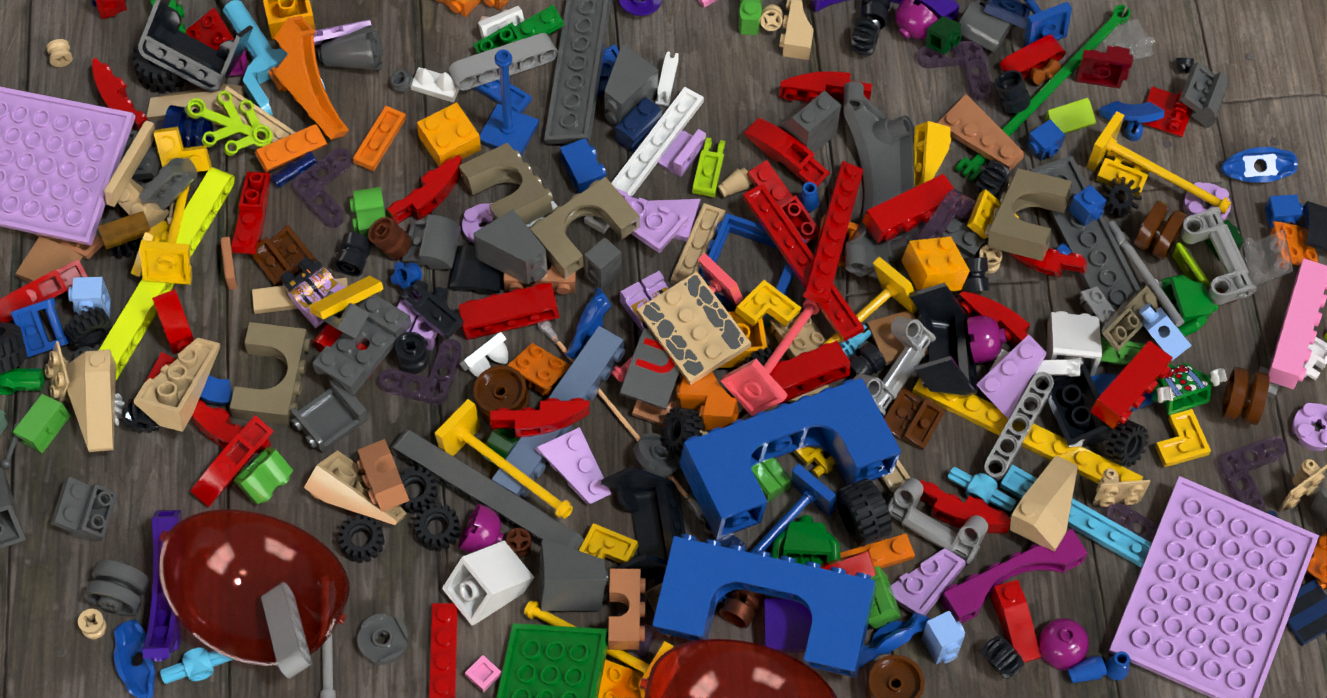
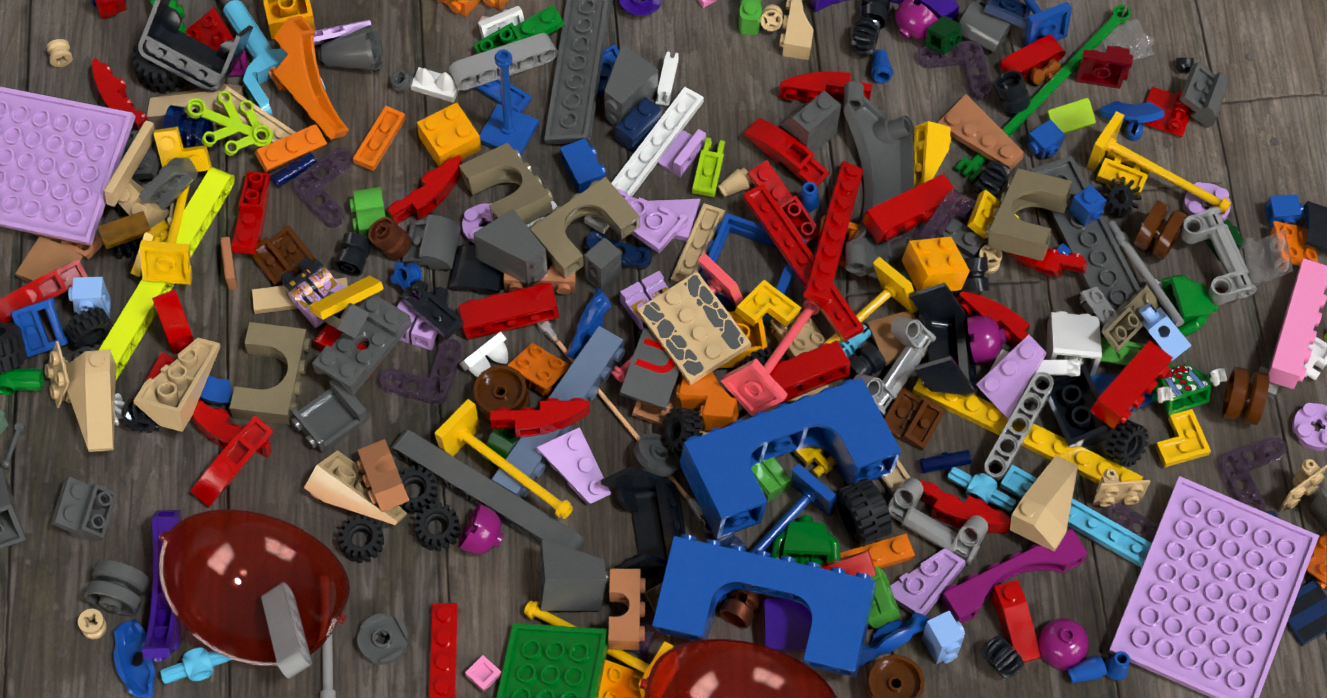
bright green hinge [13,394,71,454] -> none
bright green brick [234,447,293,504] -> none
black wheel [395,332,428,374] -> none
white slope [442,541,534,626] -> none
copper wheel [506,528,532,558] -> none
yellow plate [579,523,639,564] -> none
lime slope [1172,242,1211,288] -> none
blue piece [1219,147,1298,182] -> none
none -> dark blue piece [585,231,652,268]
none -> blue cone [871,49,893,83]
none -> clear blue pin [920,449,972,474]

